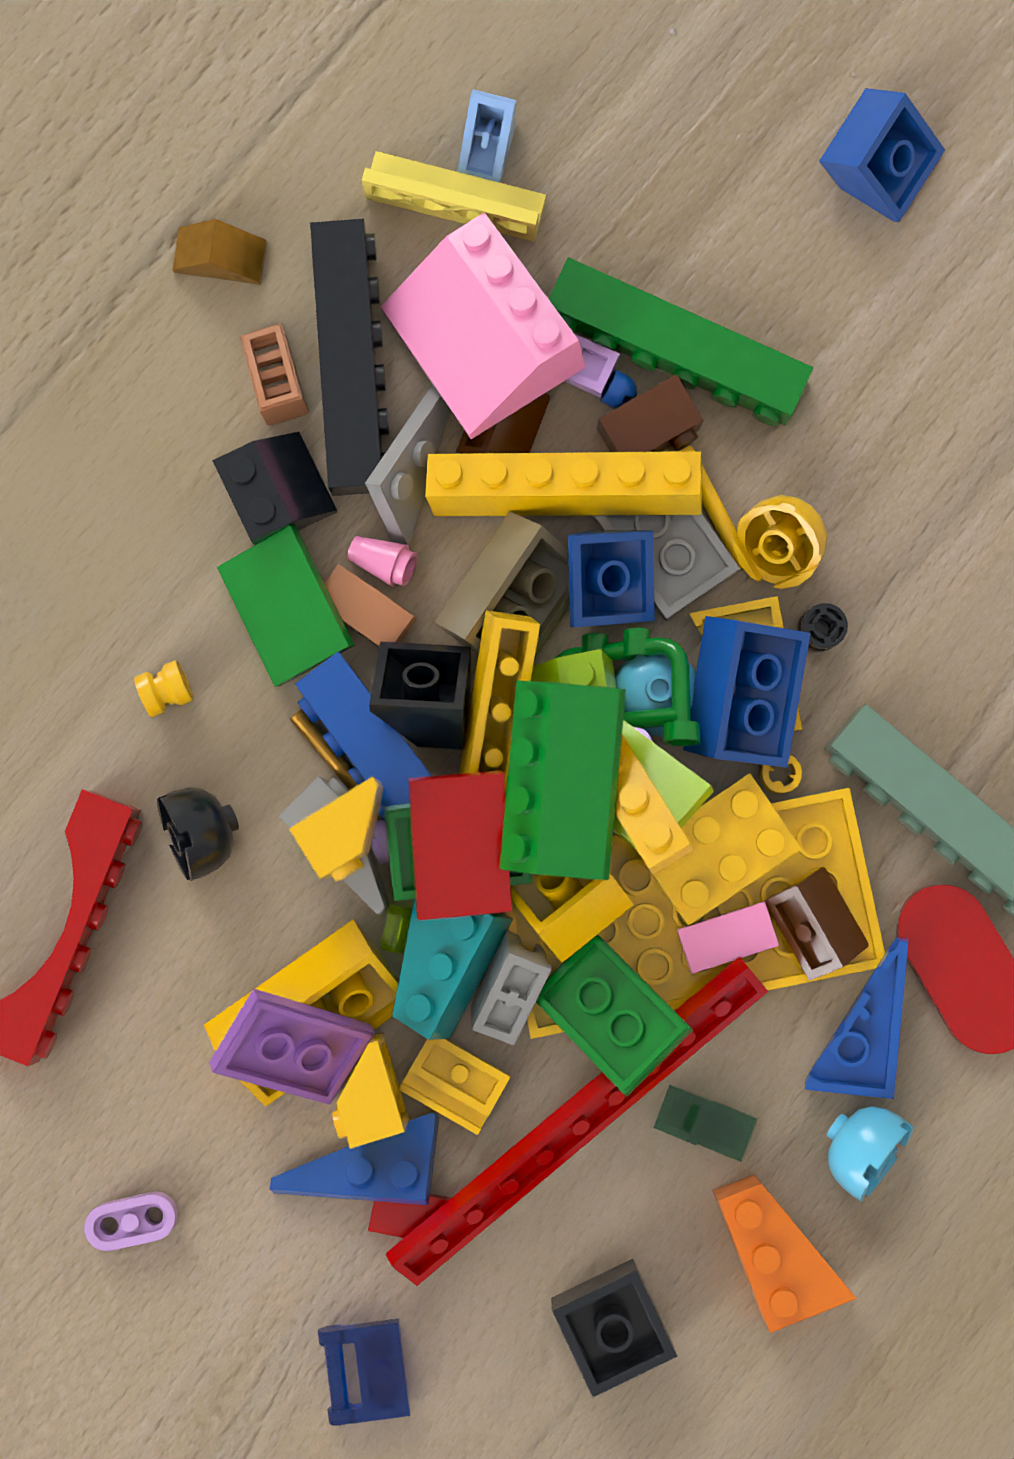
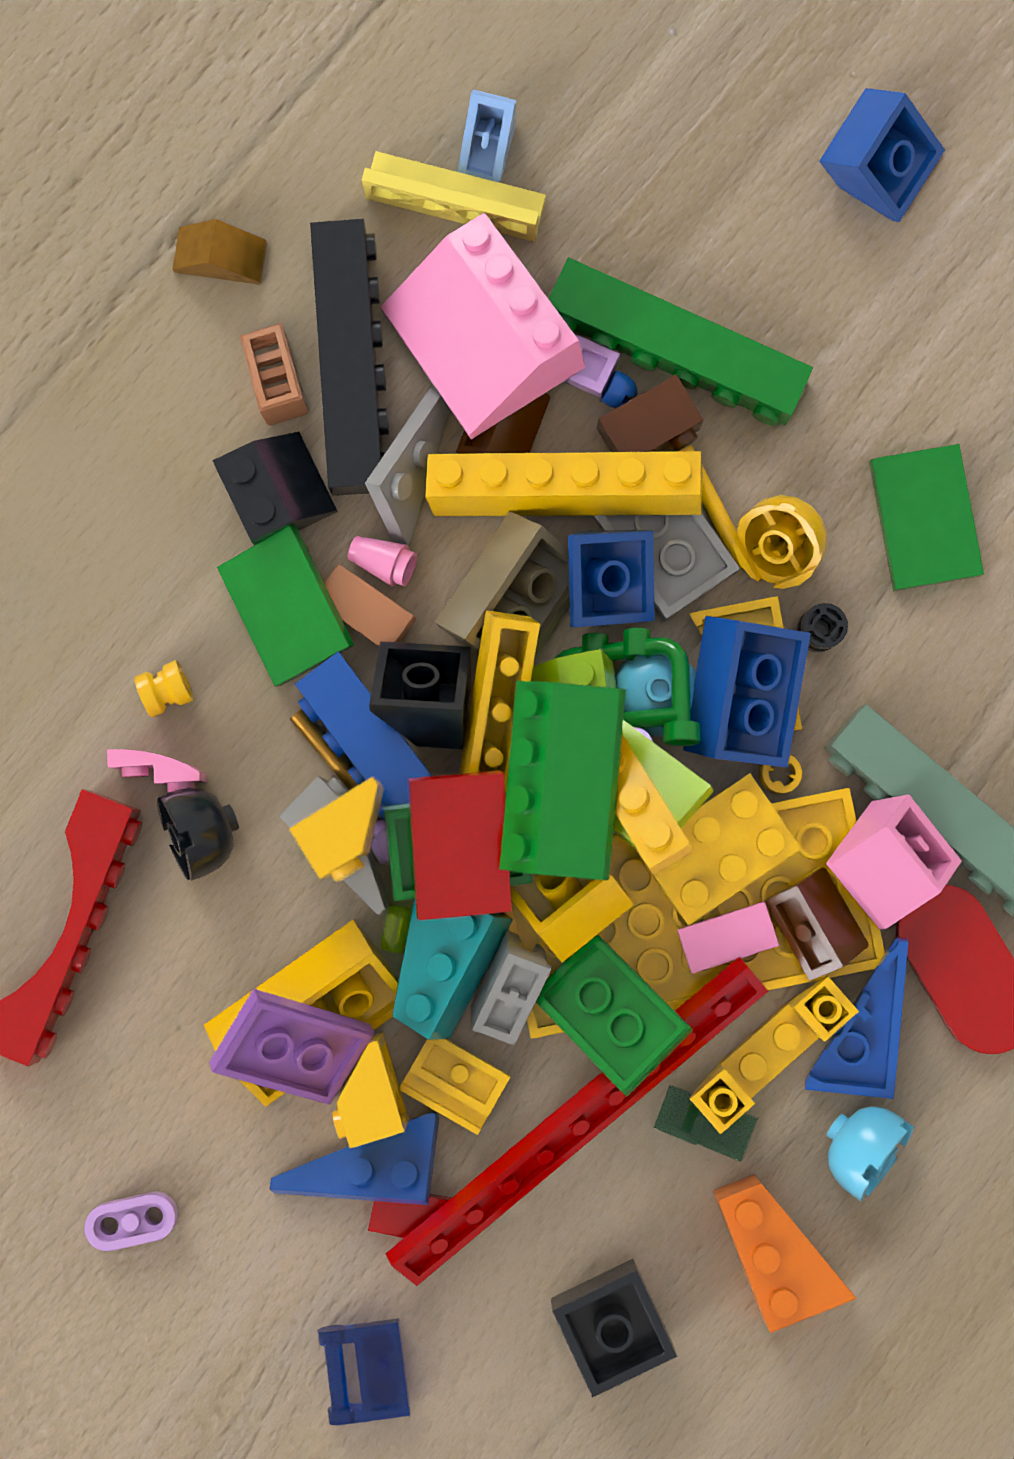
none -> bright pink slope [107,749,207,793]
none -> yellow slope [689,976,859,1134]
none -> bright pink slope [826,794,962,930]
none -> green tile [869,444,984,592]

